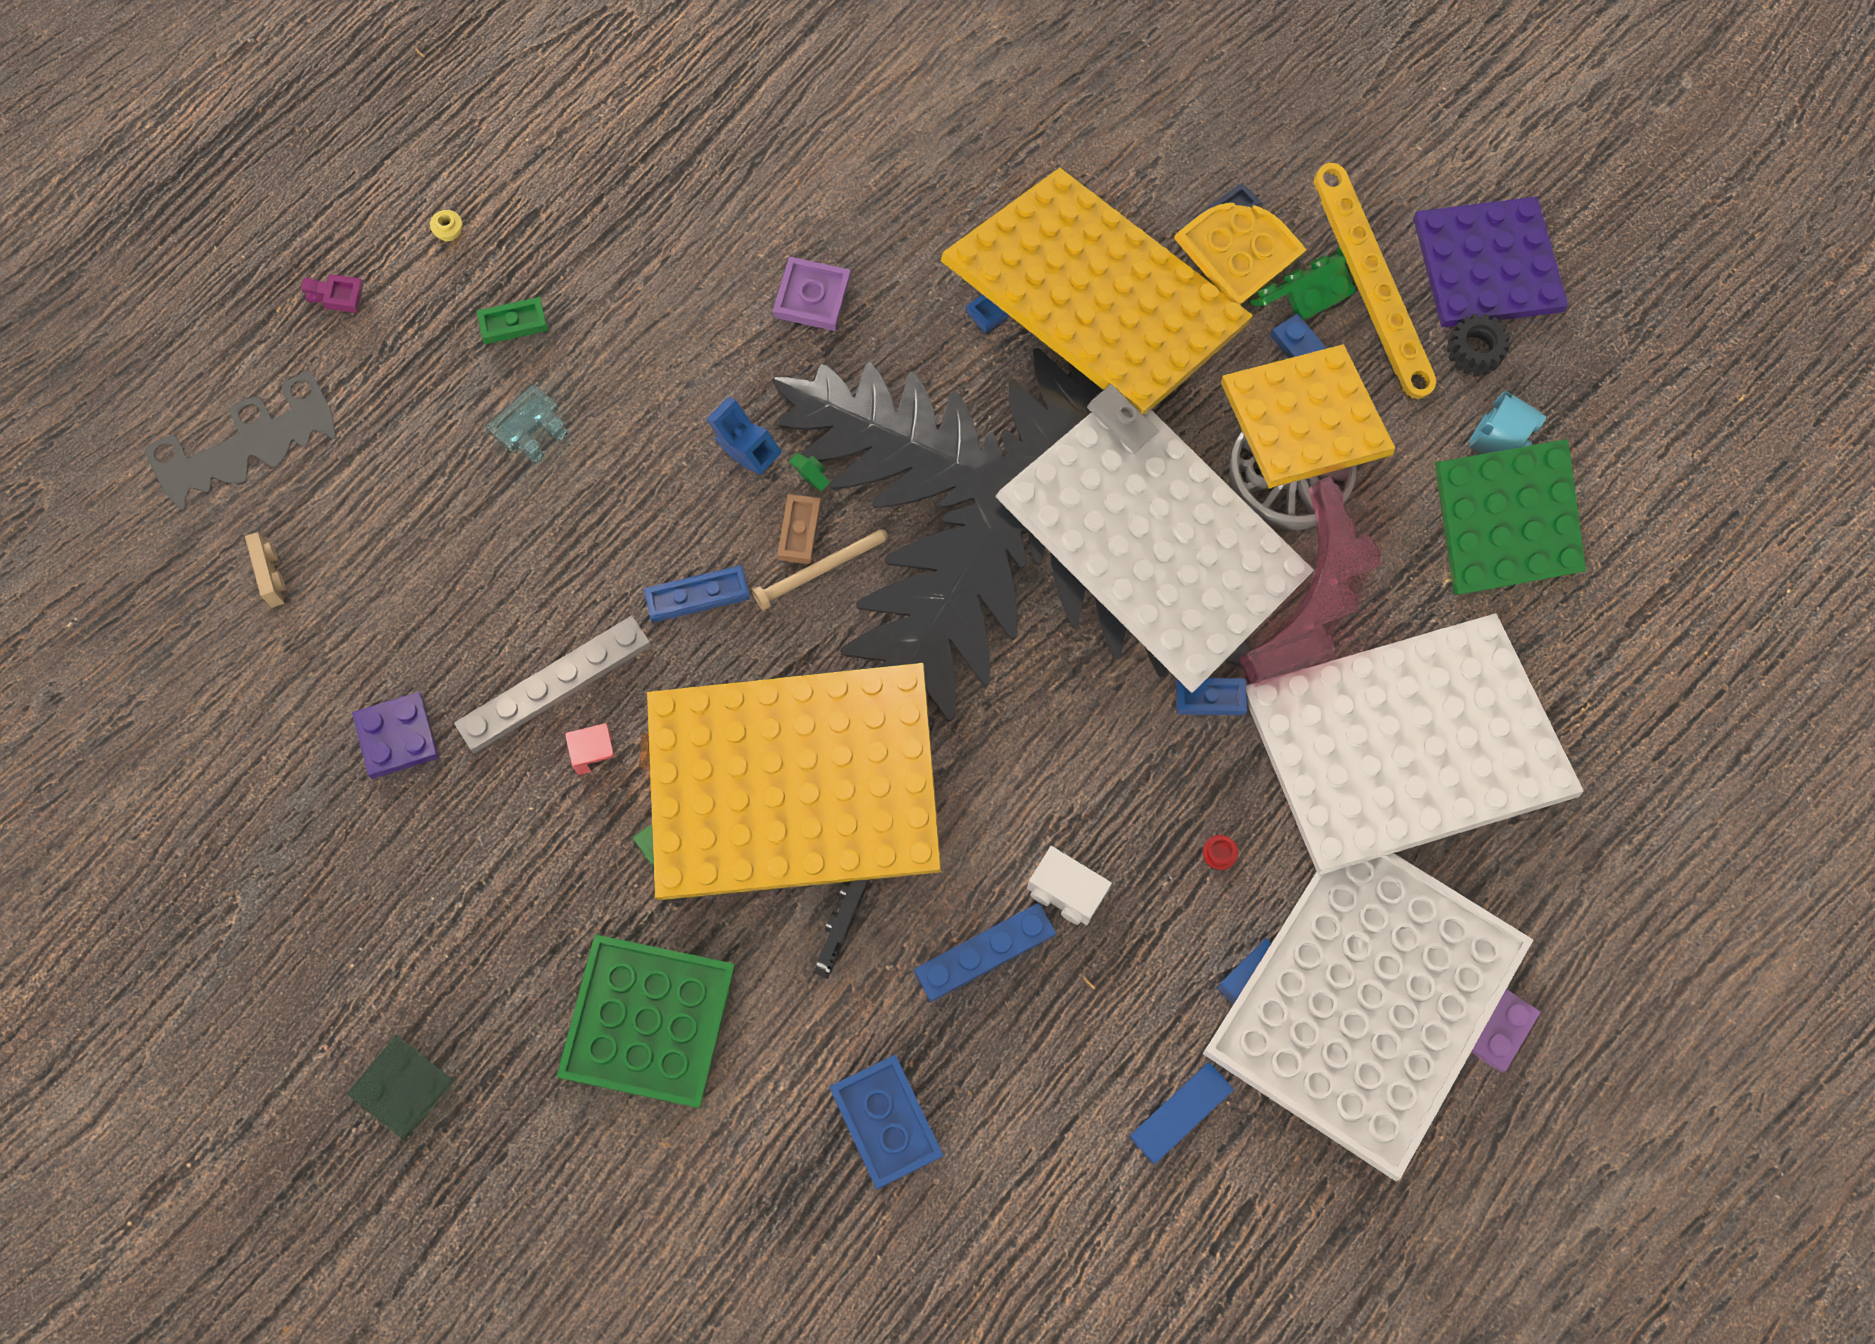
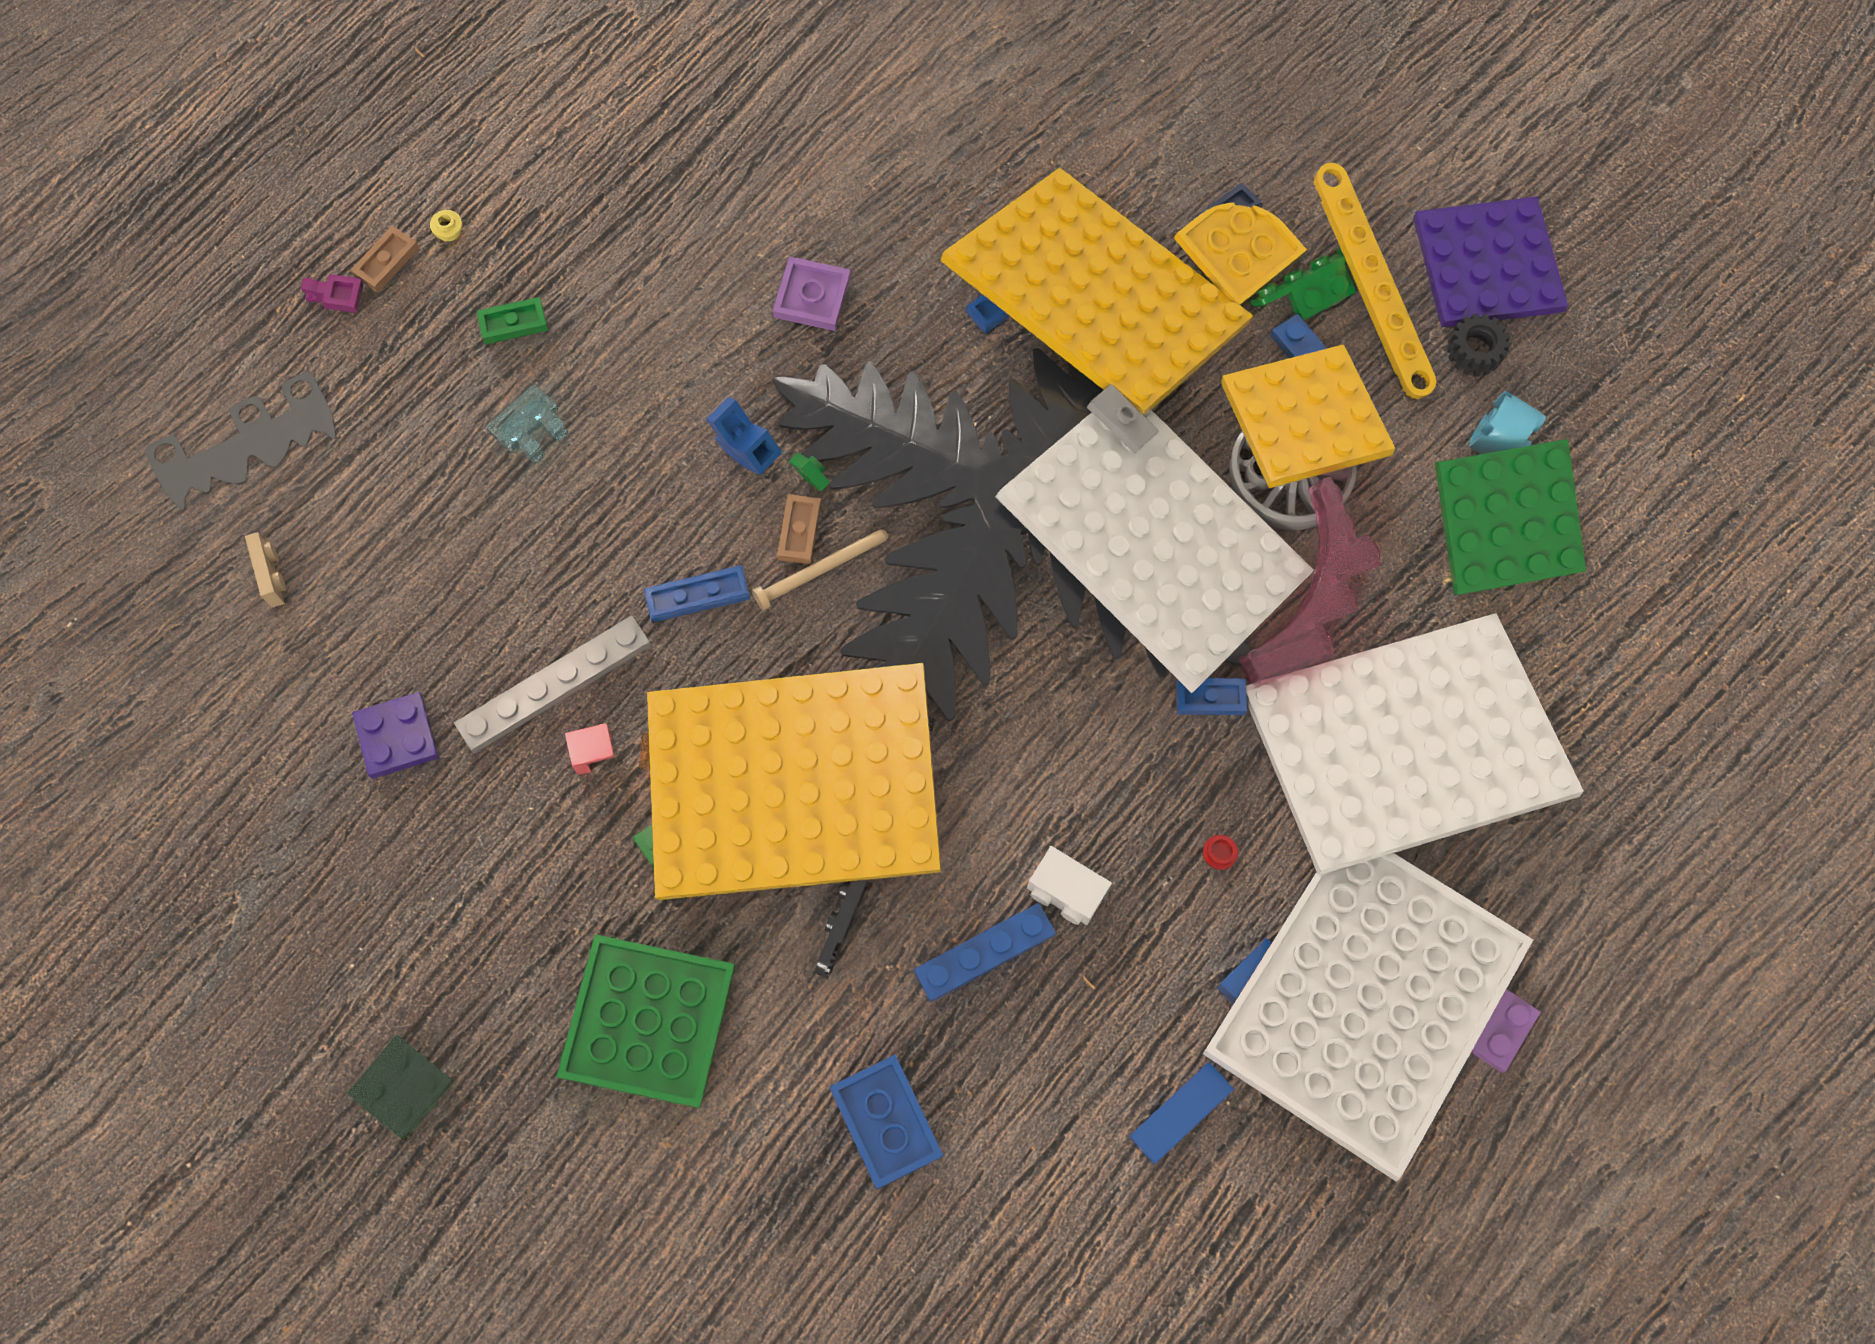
none -> medium nougat plate [350,225,419,293]

